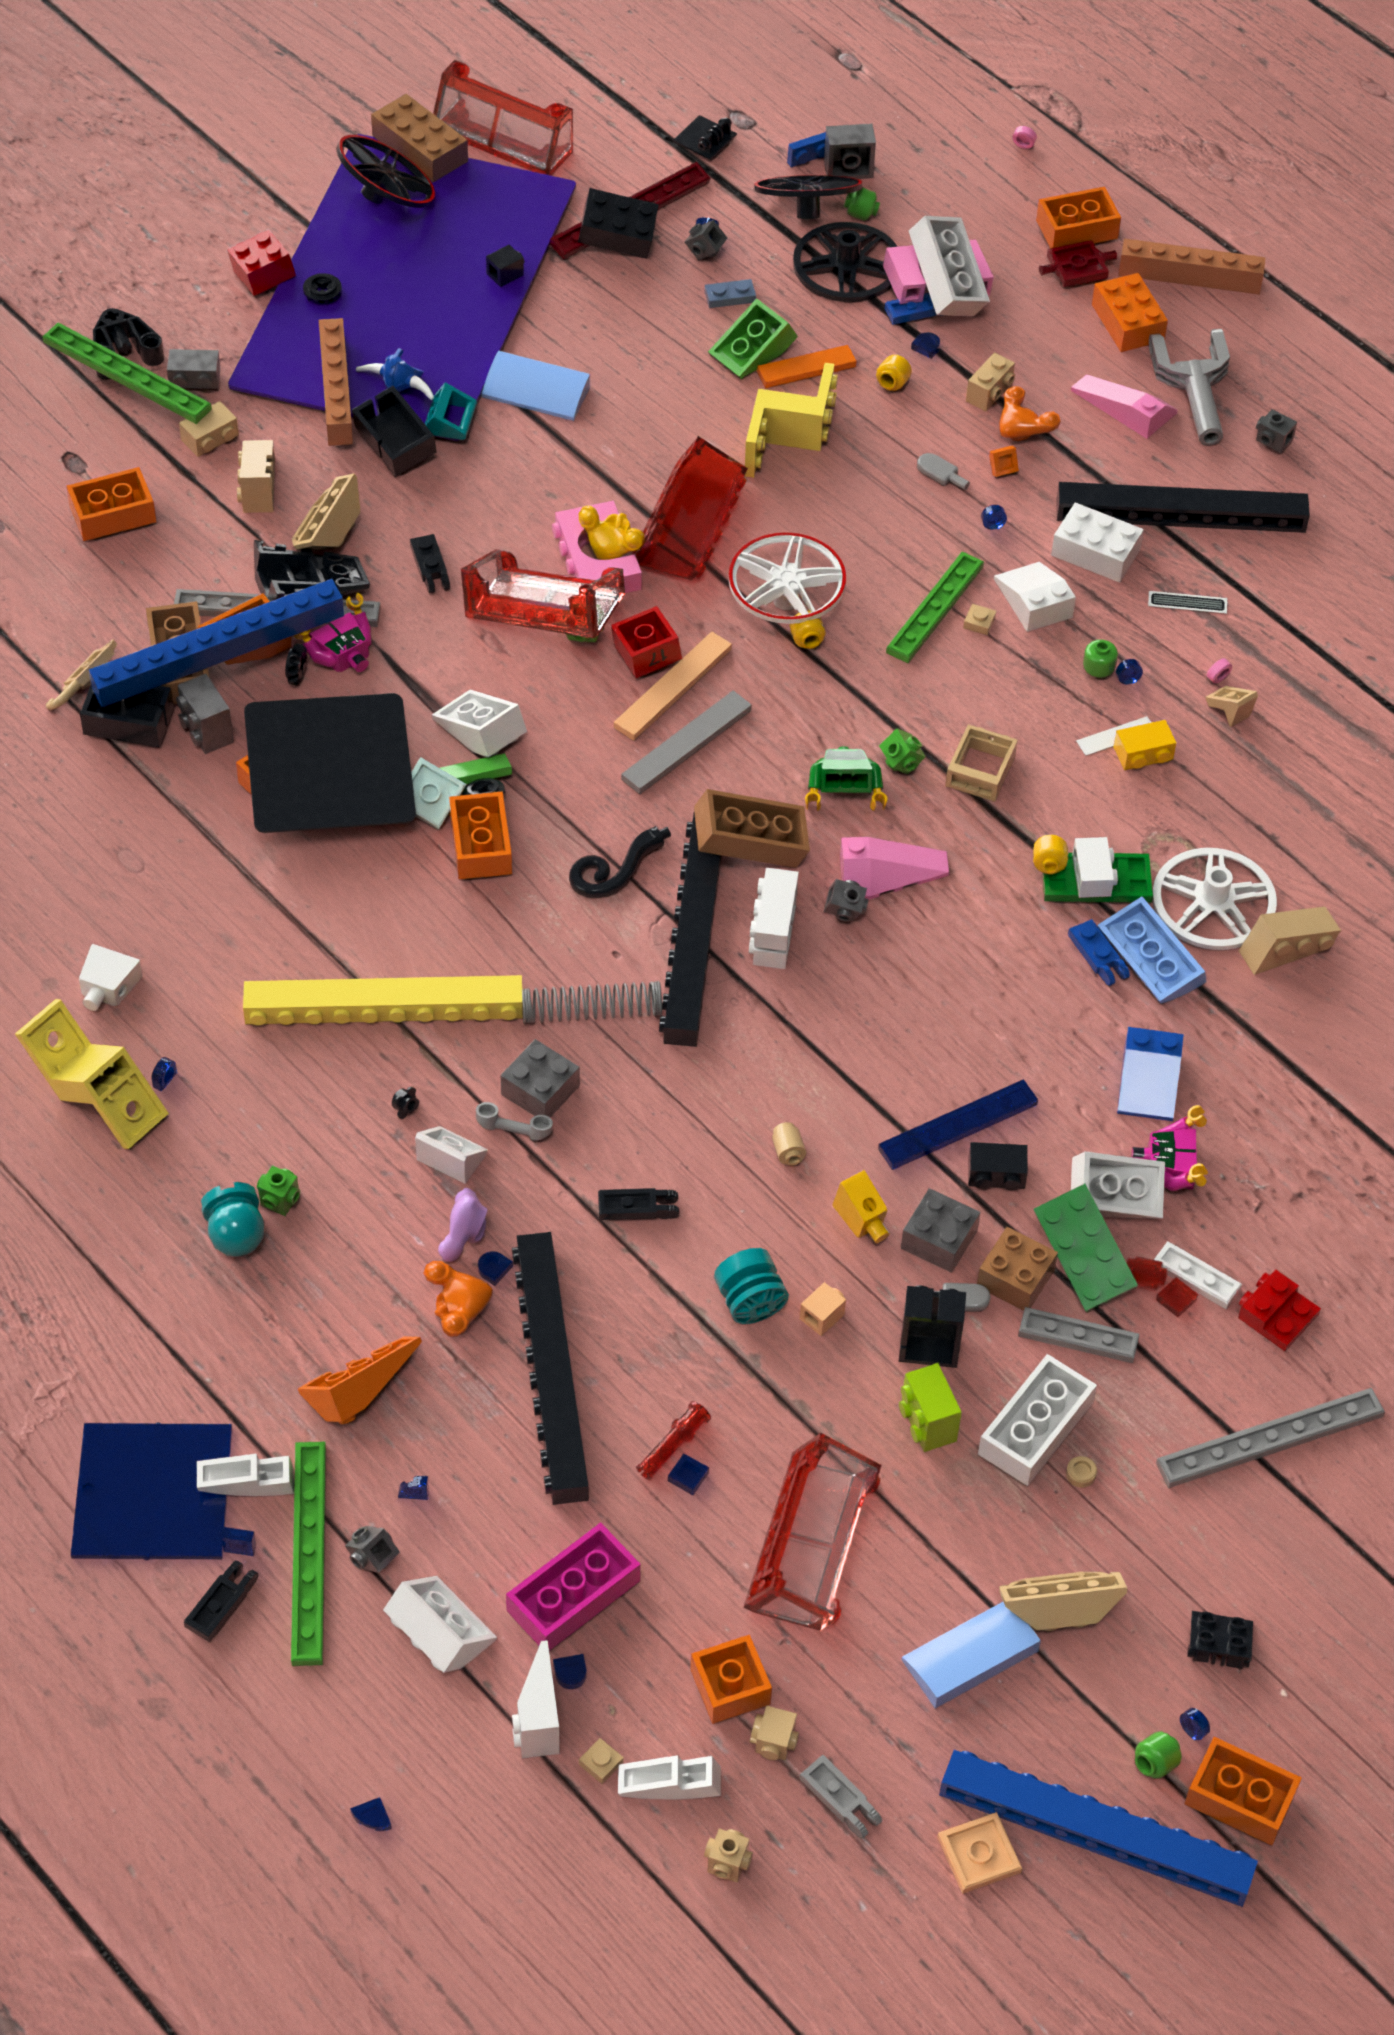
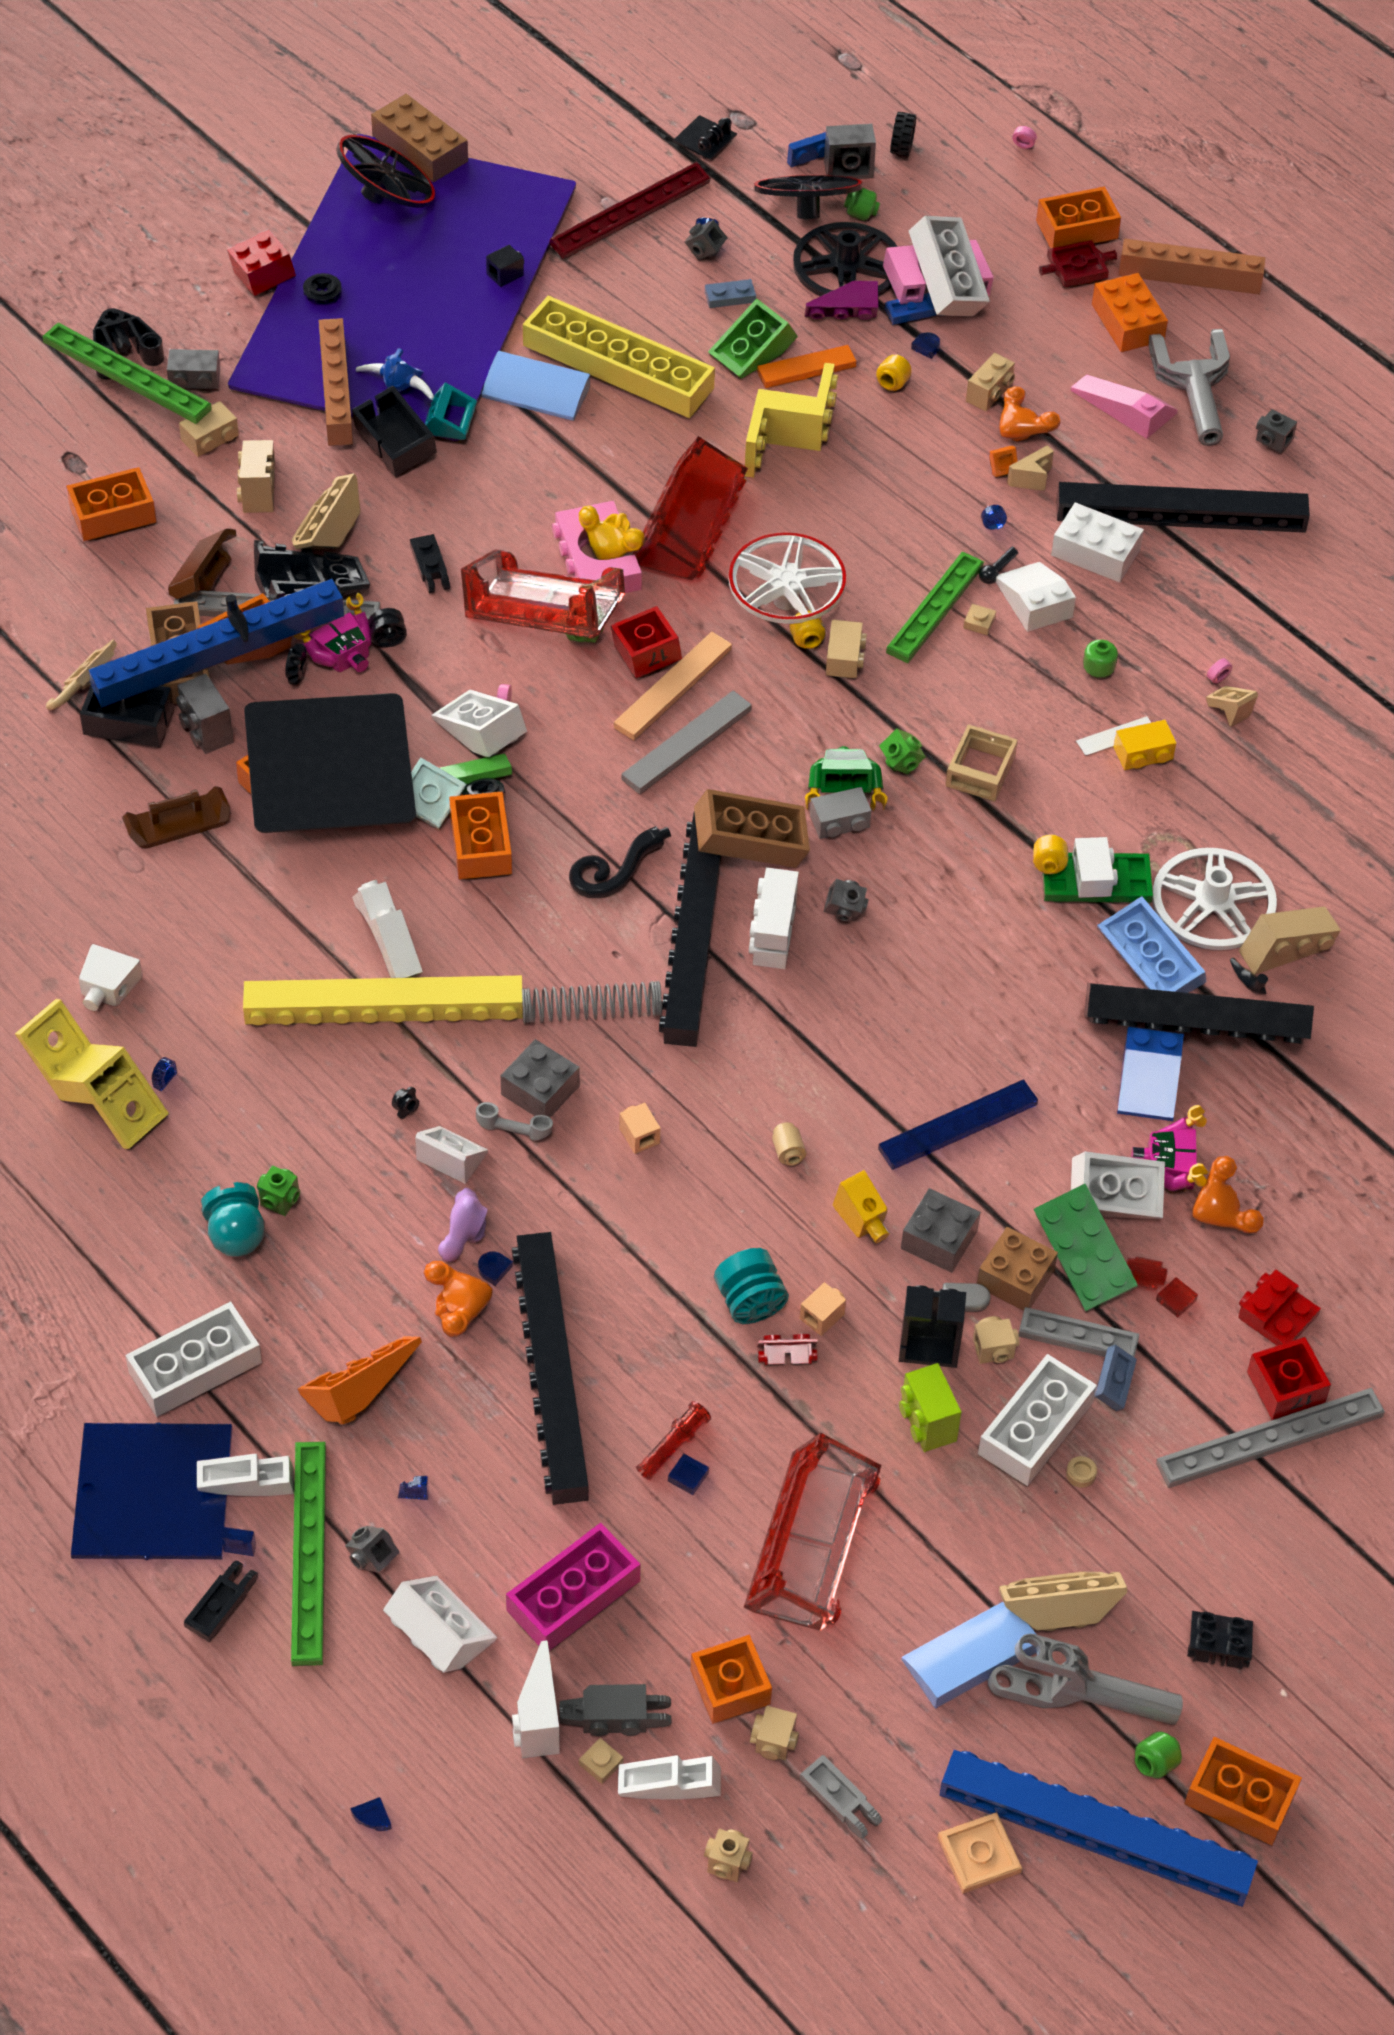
windscreen [433,60,573,176] -> none
clear blue tile [553,1654,587,1689] -> none
black brick [578,188,659,259] -> none
black hinge [598,1188,679,1220] -> none
bright pink wedge [840,837,949,899] -> none
light grey piece [917,453,970,490] -> none
black brick [968,1142,1028,1190] -> none
blue hinge [1068,919,1130,986] -> none
clear blue tile [1116,659,1143,685] -> none
sticker [1148,591,1227,613] -> none
white tile [1152,1241,1242,1309] -> none
clear blue tile [1179,1708,1210,1740] -> none
none -> reddish brown piece [122,786,230,849]
none -> white brick [125,1302,262,1417]
none -> reddish brown piece [168,528,237,599]
none -> black bar [226,594,249,642]
none -> white arch [352,880,423,978]
none -> black wheel [368,608,407,648]
none -> bright pink tile [497,684,512,702]
none -> light yellow brick [523,295,715,418]
none -> dark grey hinge [559,1684,672,1736]
none -> light nougat brick [619,1103,660,1154]
none -> hinge [757,1334,818,1366]
none -> magenta slope [805,281,878,320]
none -> light grey brick [810,787,872,839]
none -> tan brick [826,620,867,678]
none -> black tyre [890,111,917,156]
none -> tan brick [973,1316,1020,1364]
none -> black bar [979,546,1019,584]
none -> light grey piece [988,1634,1183,1725]
none -> tan slope [1007,445,1054,490]
none -> black brick [1084,983,1314,1044]
none -> sand blue plate [1095,1344,1137,1411]
none -> orange head [1192,1155,1264,1233]
none -> black bar [1230,958,1268,994]
none -> red brick [1247,1337,1331,1420]

